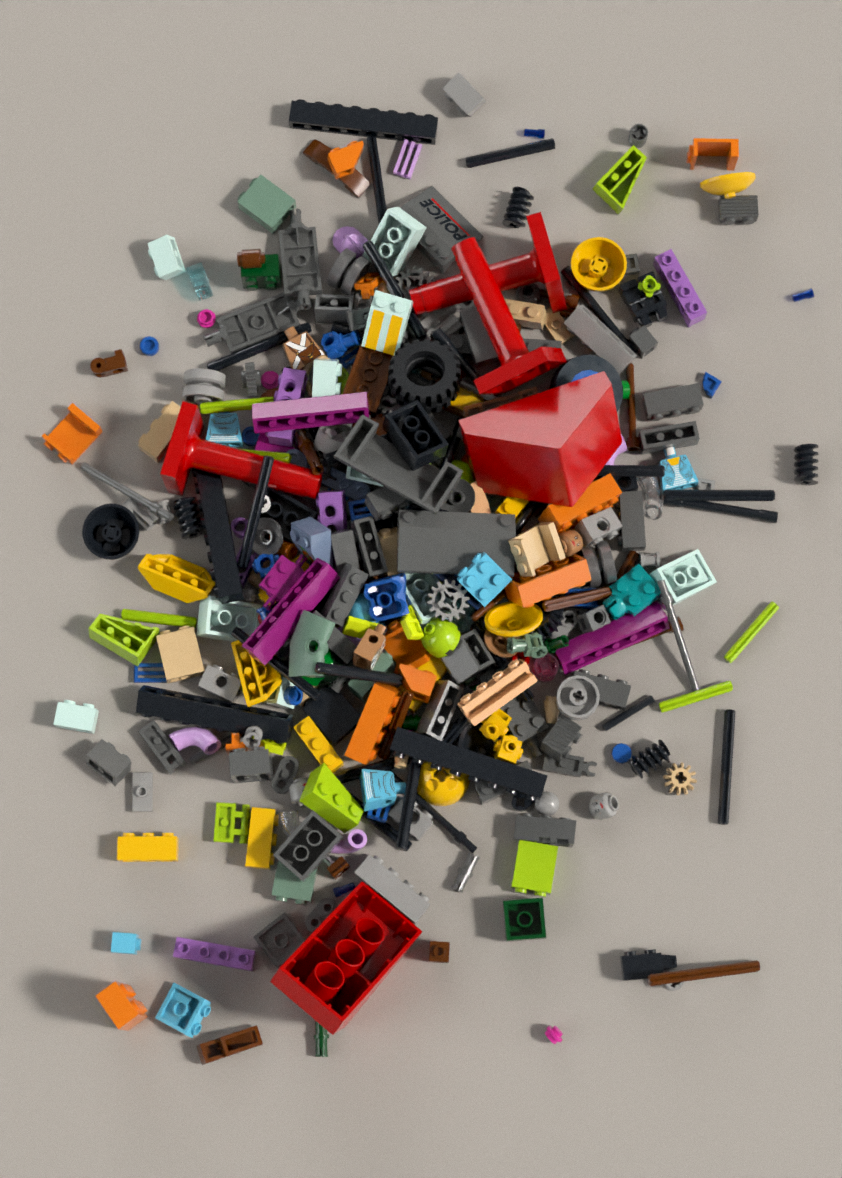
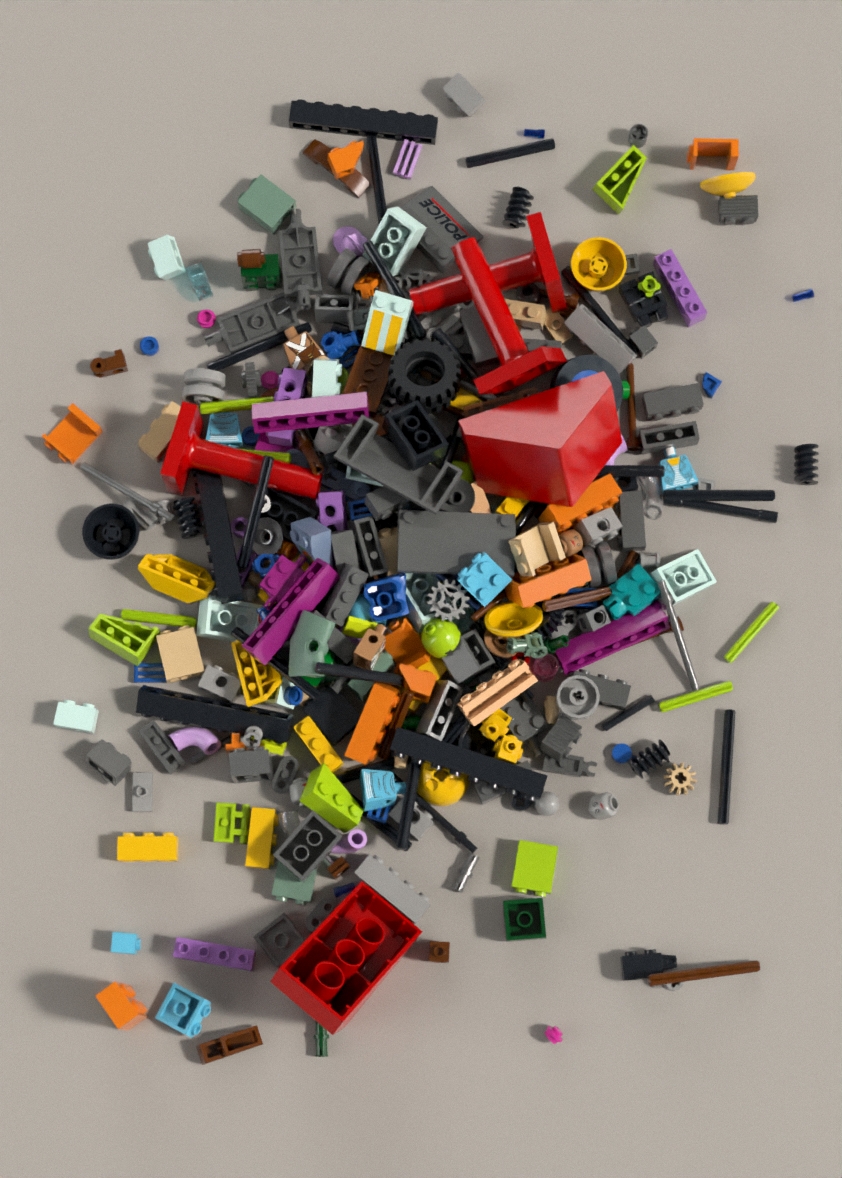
neon yellow tile [400,605,424,640] -> none
dark grey wedge [513,813,576,848] -> none

